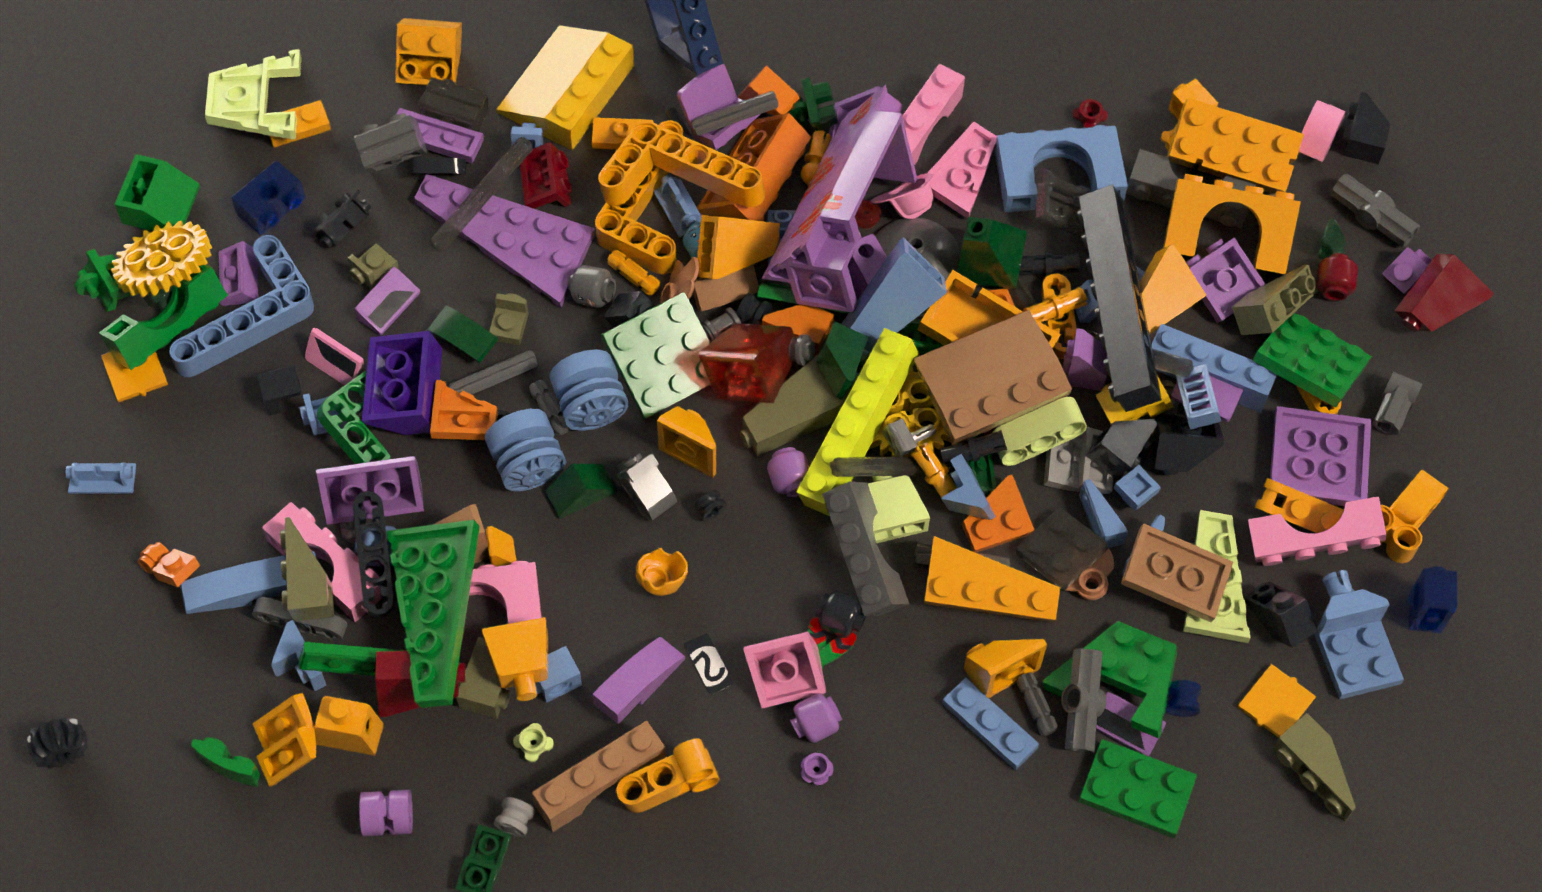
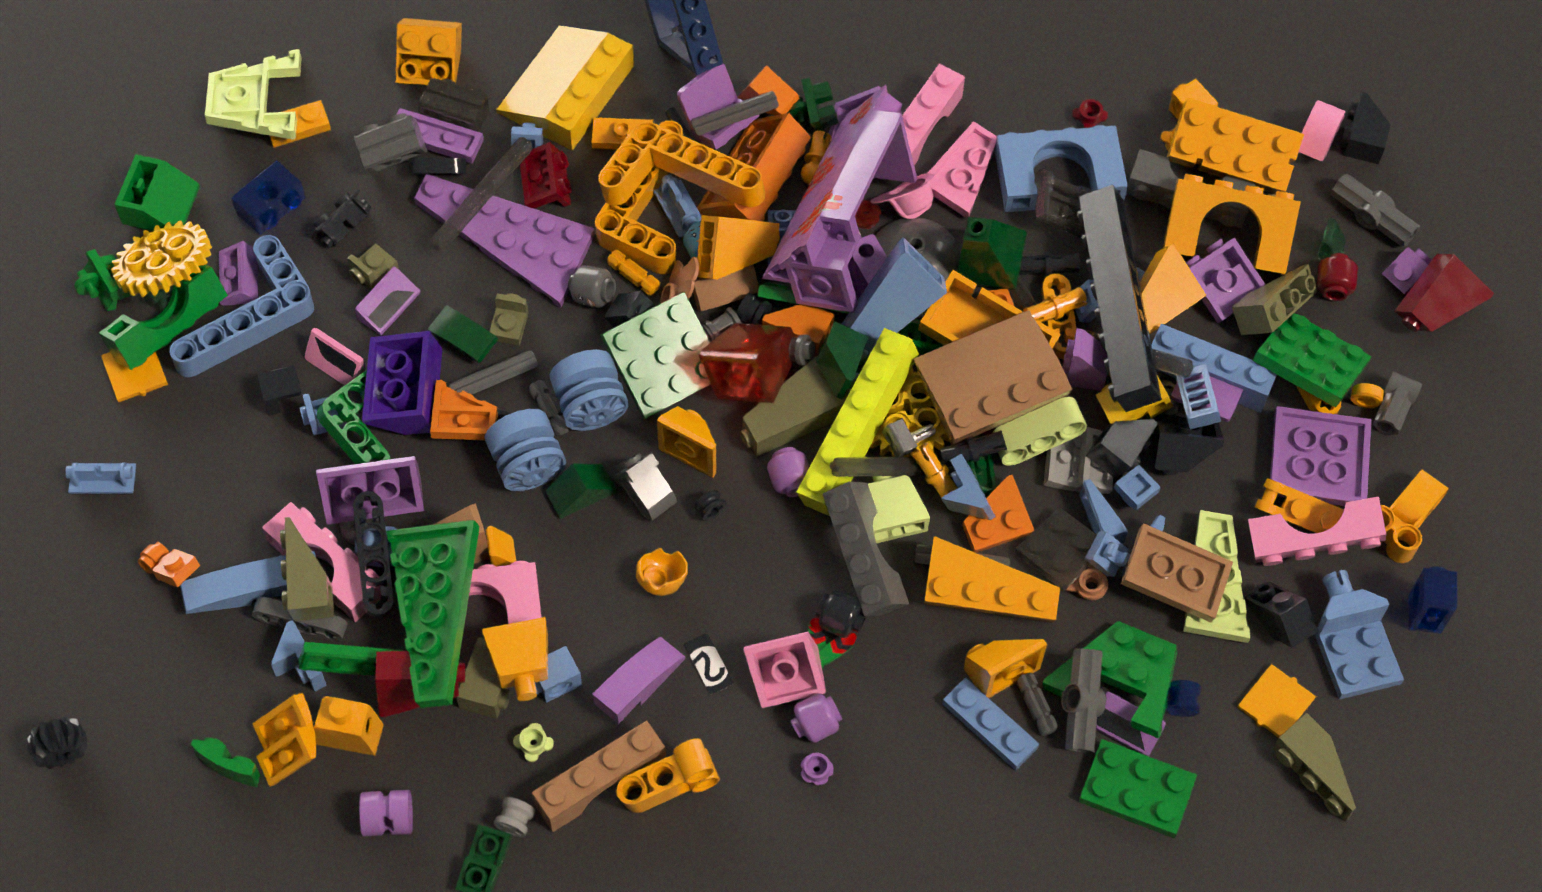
none -> medium blue tile [1085,531,1130,577]
none -> light orange tile [1351,383,1384,408]

